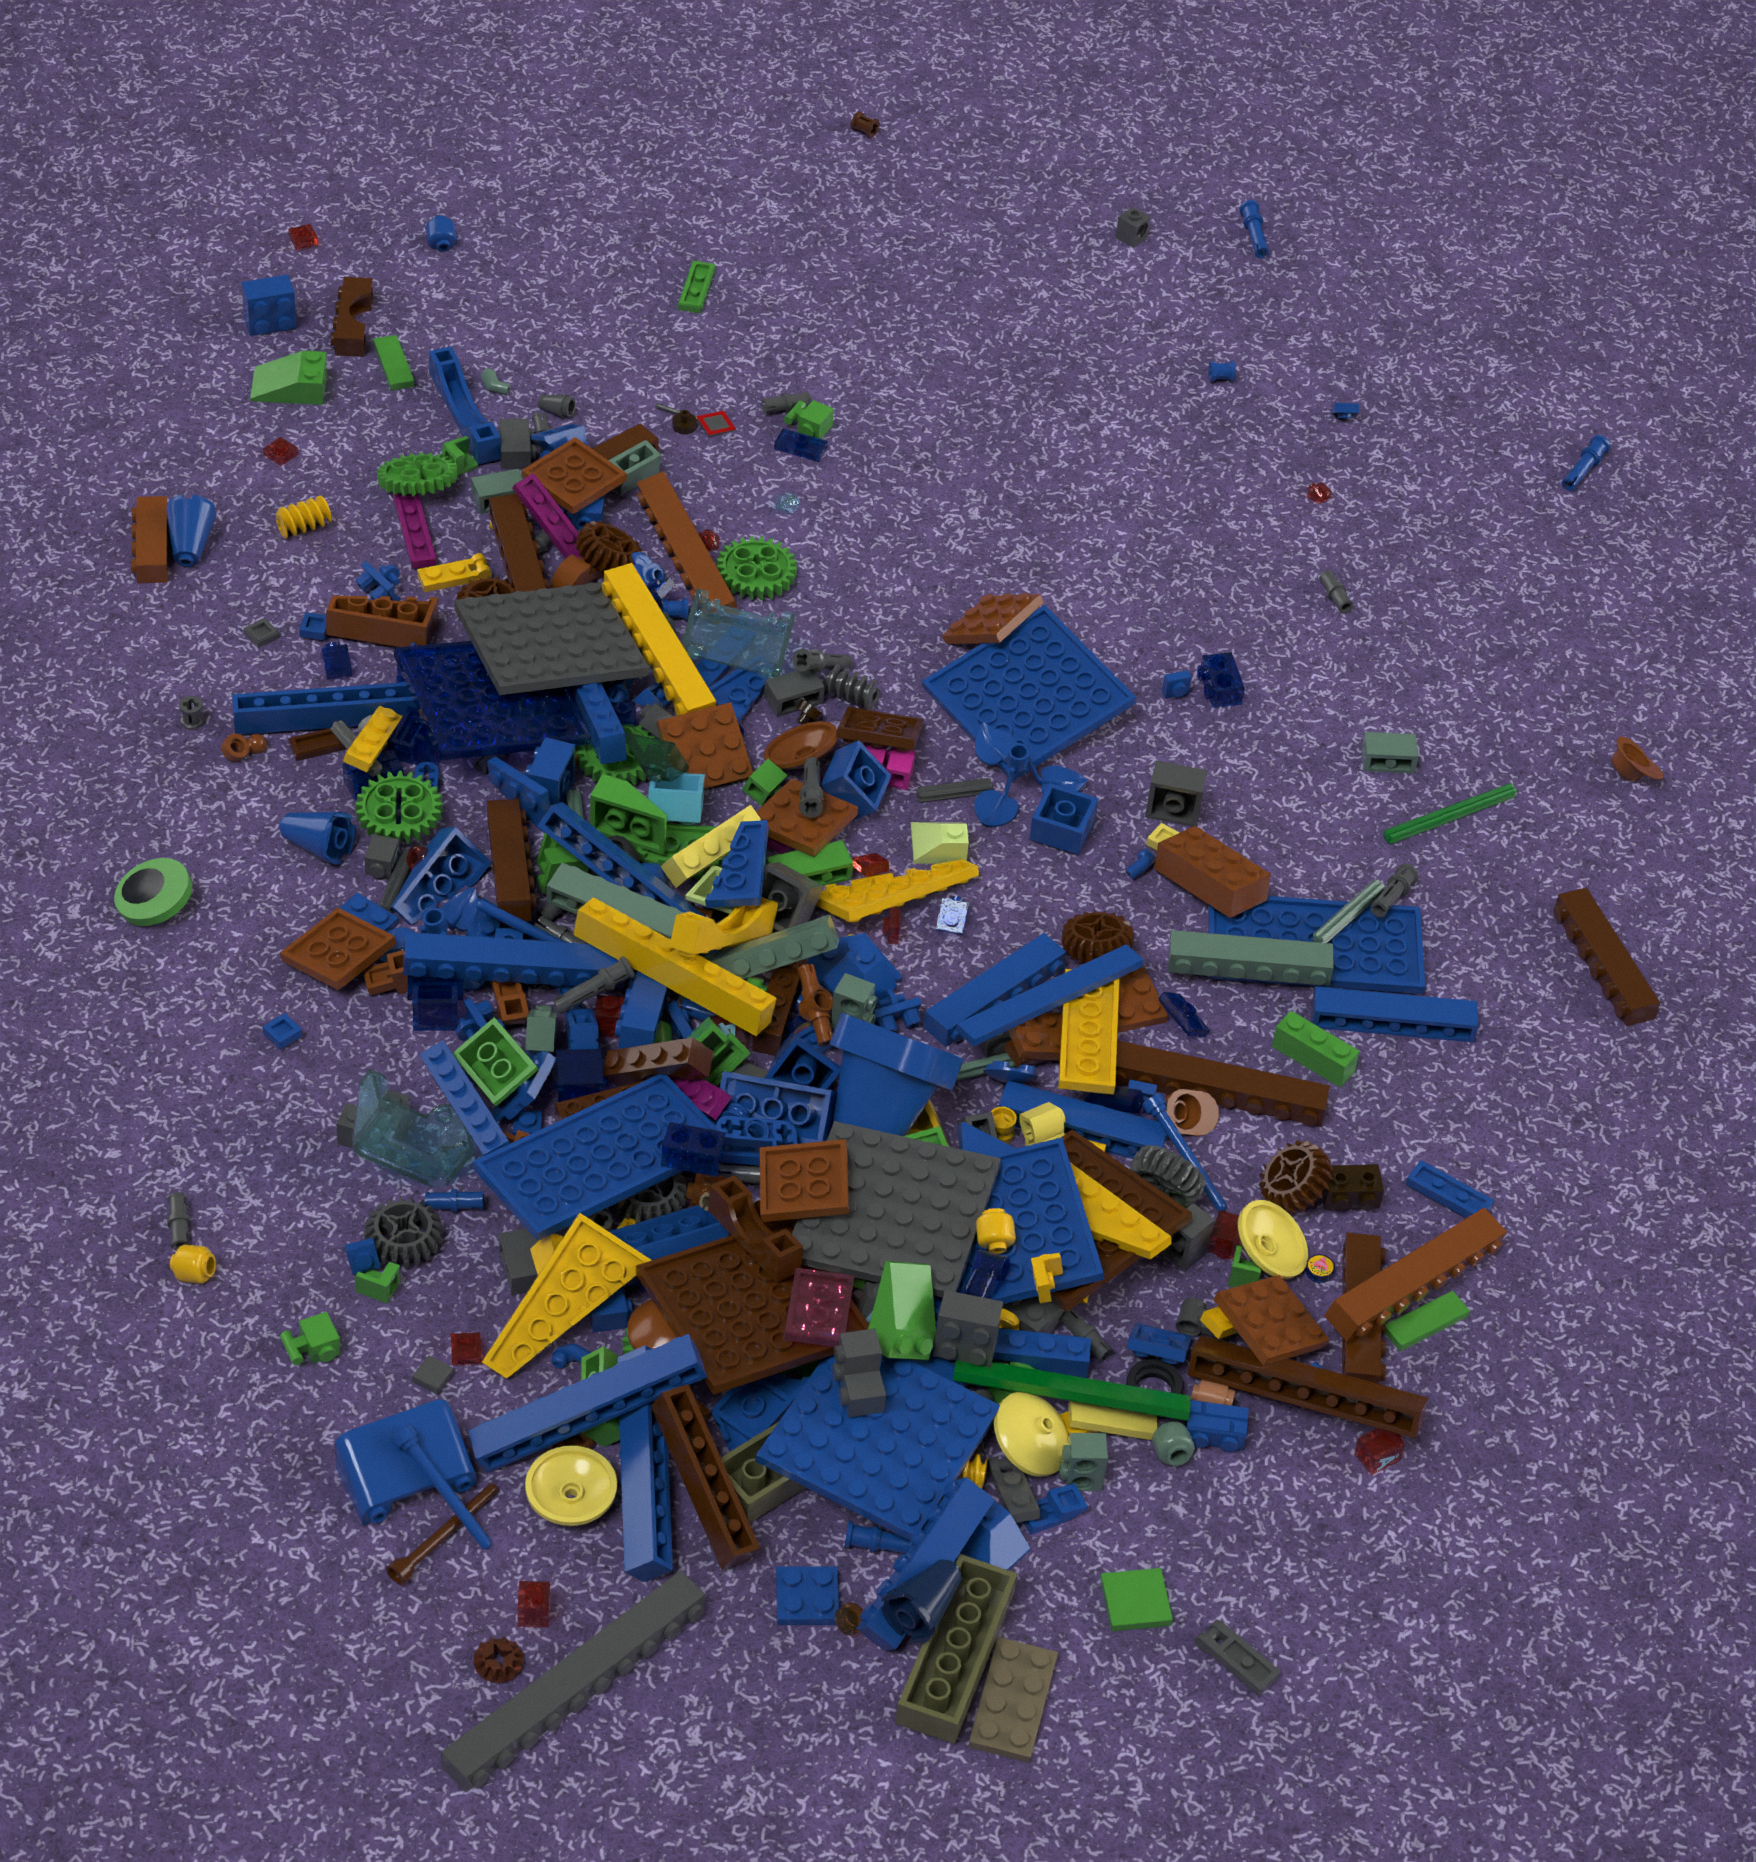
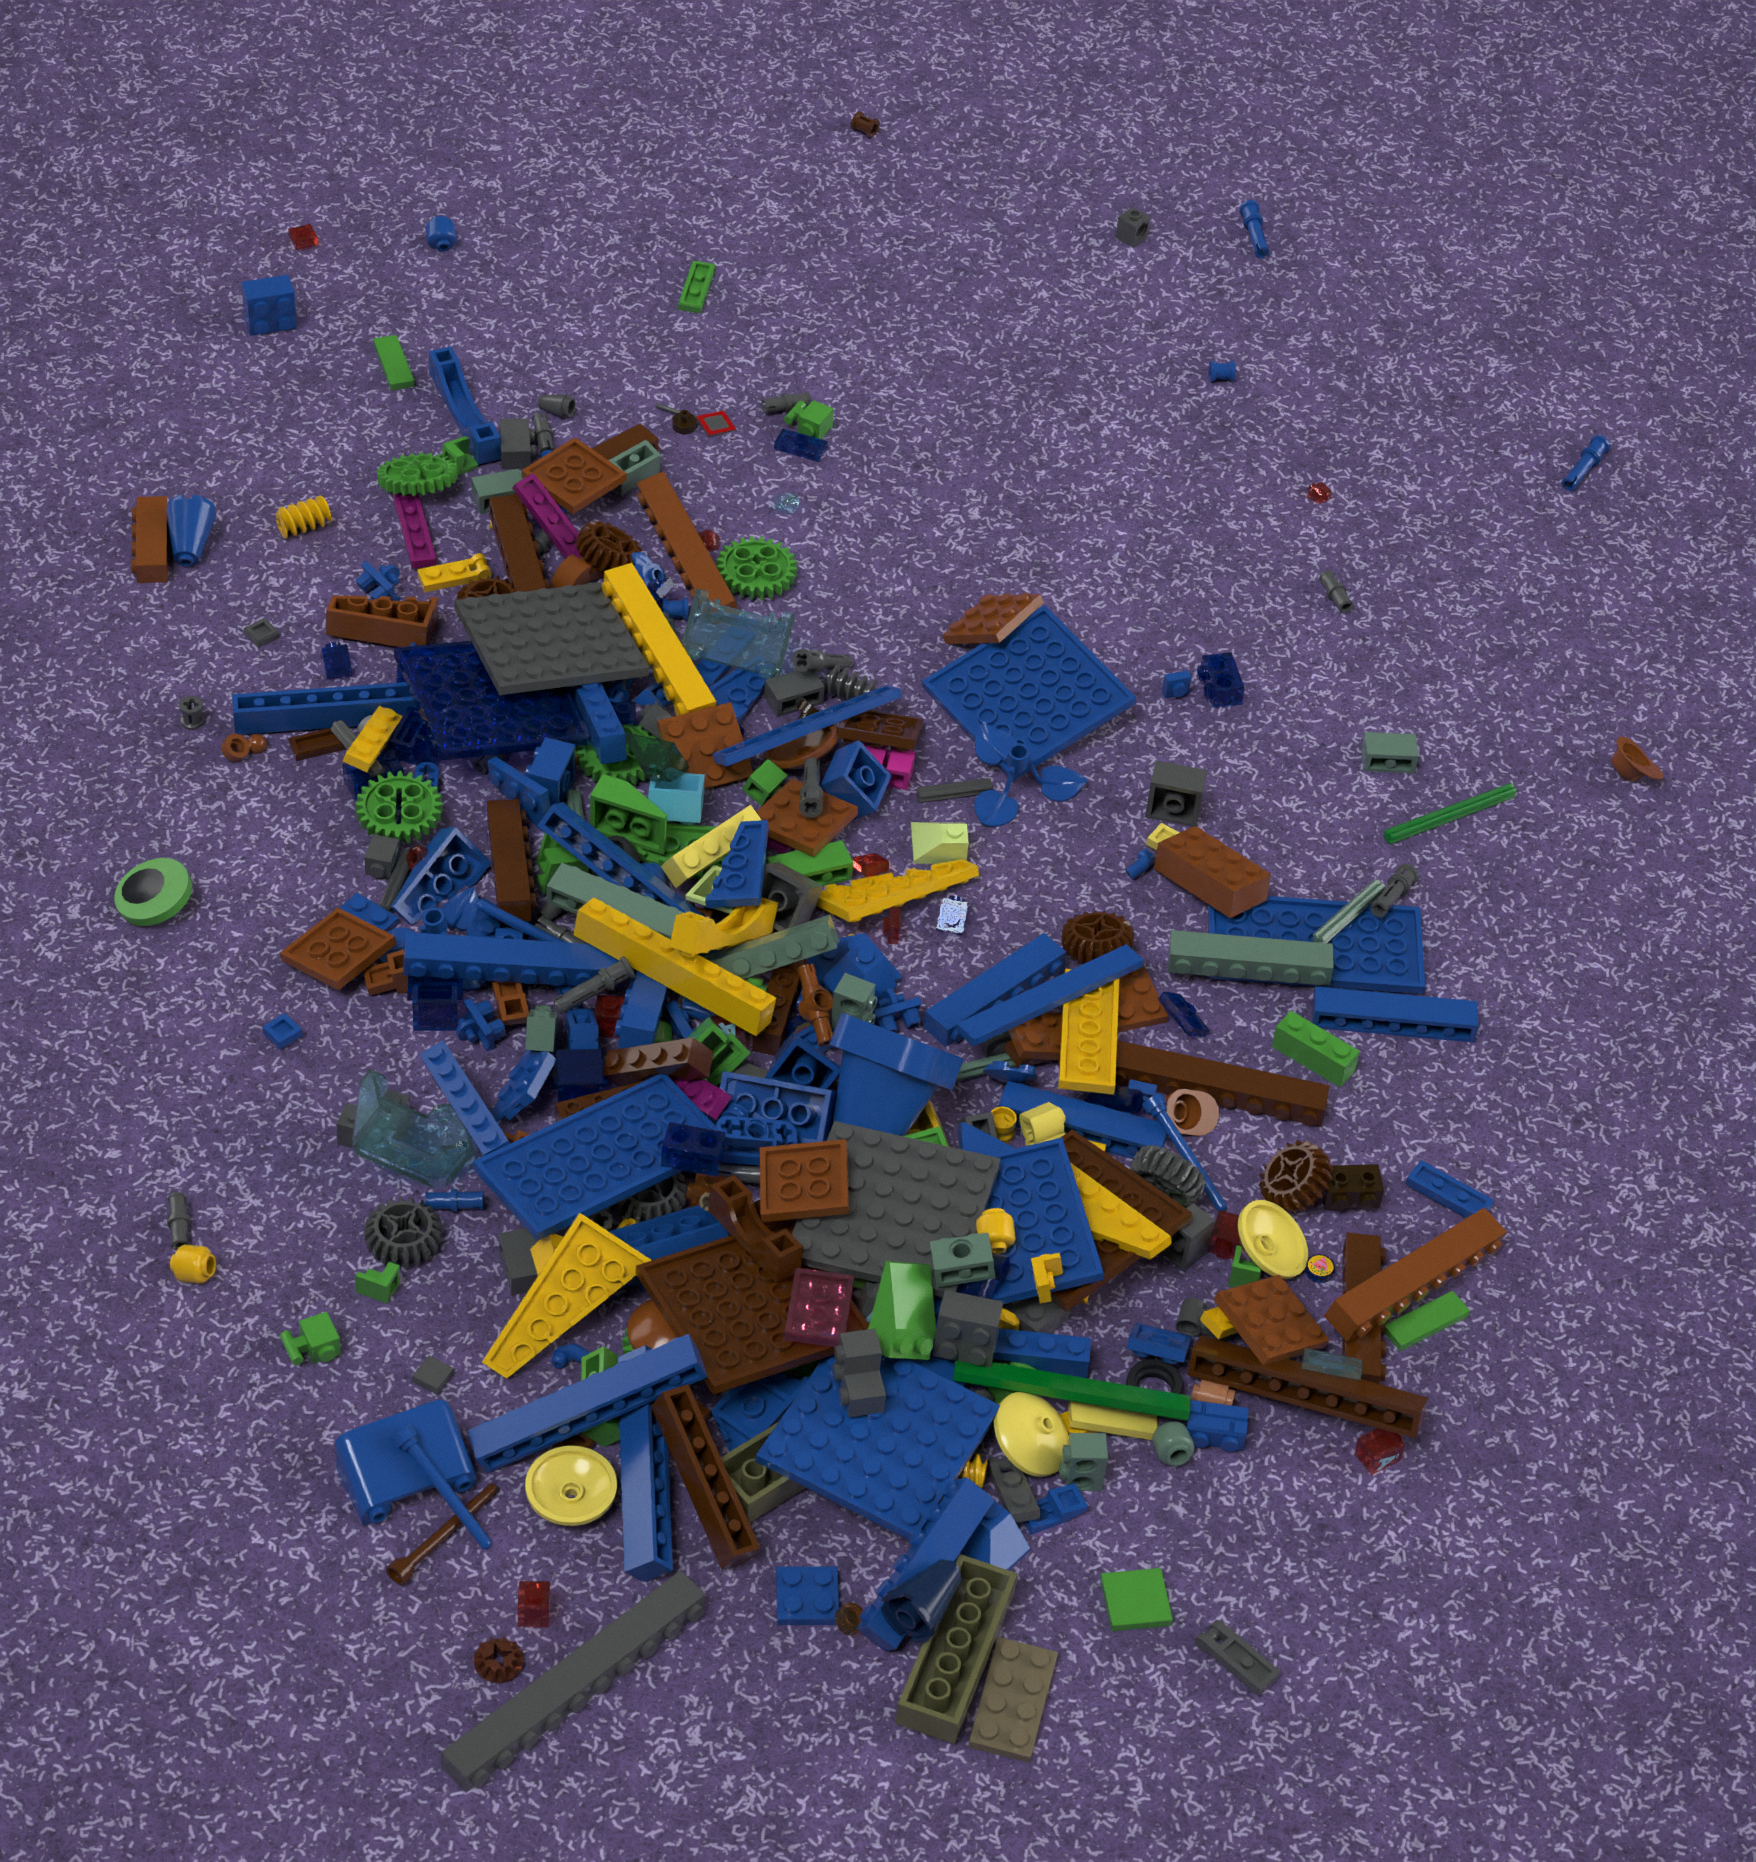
bright green slope [250,351,327,405] -> none
clear red plate [263,437,298,466] -> none
blue cone [279,811,357,865] -> none
blue plate [299,612,326,641] -> none
reddish brown arch [330,276,373,357] -> none
blue plate [345,1238,381,1275] -> none
clear red plate [451,1332,482,1365] -> none
bright green slope [452,1017,539,1106] -> none
sand green arm [481,368,510,395] -> none
blue plate [513,1111,542,1136] -> none
blue slope [531,424,587,451] -> none
blue brick [567,497,604,530] -> none
blue brick [589,1288,632,1333] -> none
blue pin [844,1521,912,1554] -> none
blue brick [1029,783,1099,855] -> none
dark grey pin [1060,1309,1114,1362] -> none
blue plate [1331,403,1359,419] -> none
reddish brown brick [1553,887,1660,1027] -> none
none -> blue tile [712,685,902,766]
none -> sand green brick [930,1232,995,1287]
none -> clear light blue tile [1302,1348,1362,1380]

